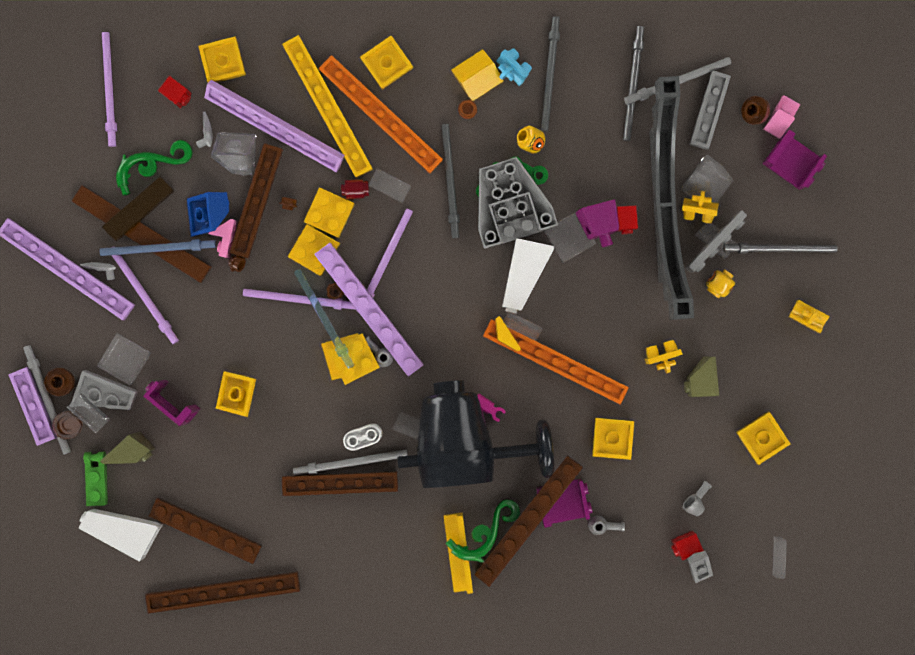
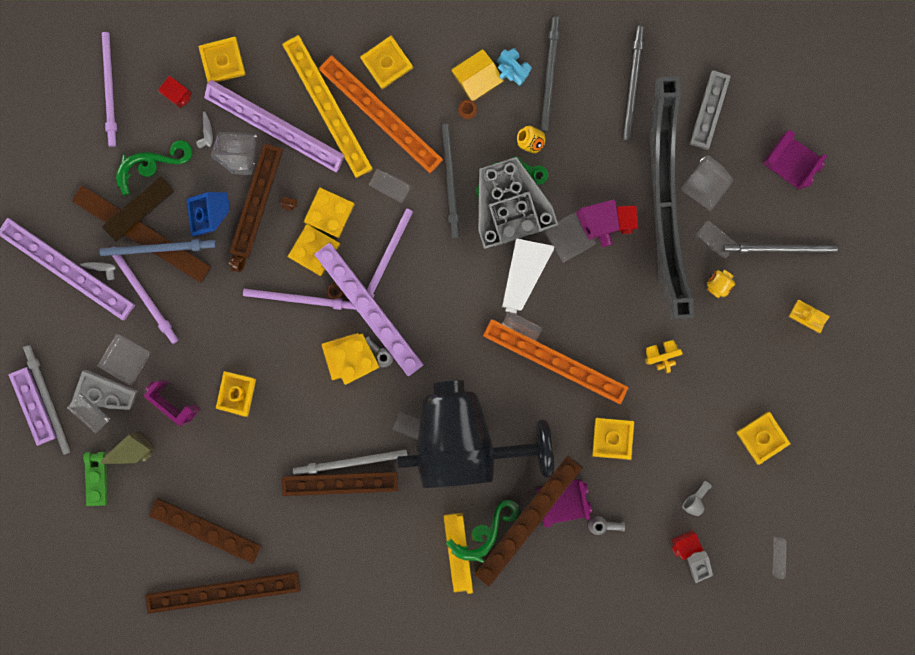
reddish brown plate [44,368,75,396] -> none
reddish brown plate [52,411,83,440] -> none
white slope [79,508,163,562] -> none
bright pink slope [208,219,238,259] -> none
clear light blue bar [294,269,354,369] -> none
dark red brick [341,179,369,199] -> none
white brick [343,423,383,451] -> none
dark pink bar [477,393,506,422] -> none
yellow slope [495,316,521,351] -> none
light grey bar [624,57,731,105] -> none
yellow hips [682,190,719,224] -> none
olive slope [684,356,719,397] -> none
light grey plate [685,210,747,273] -> none
reddish brown plate [741,96,770,125] -> none
bright pink slope [763,95,800,139] -> none

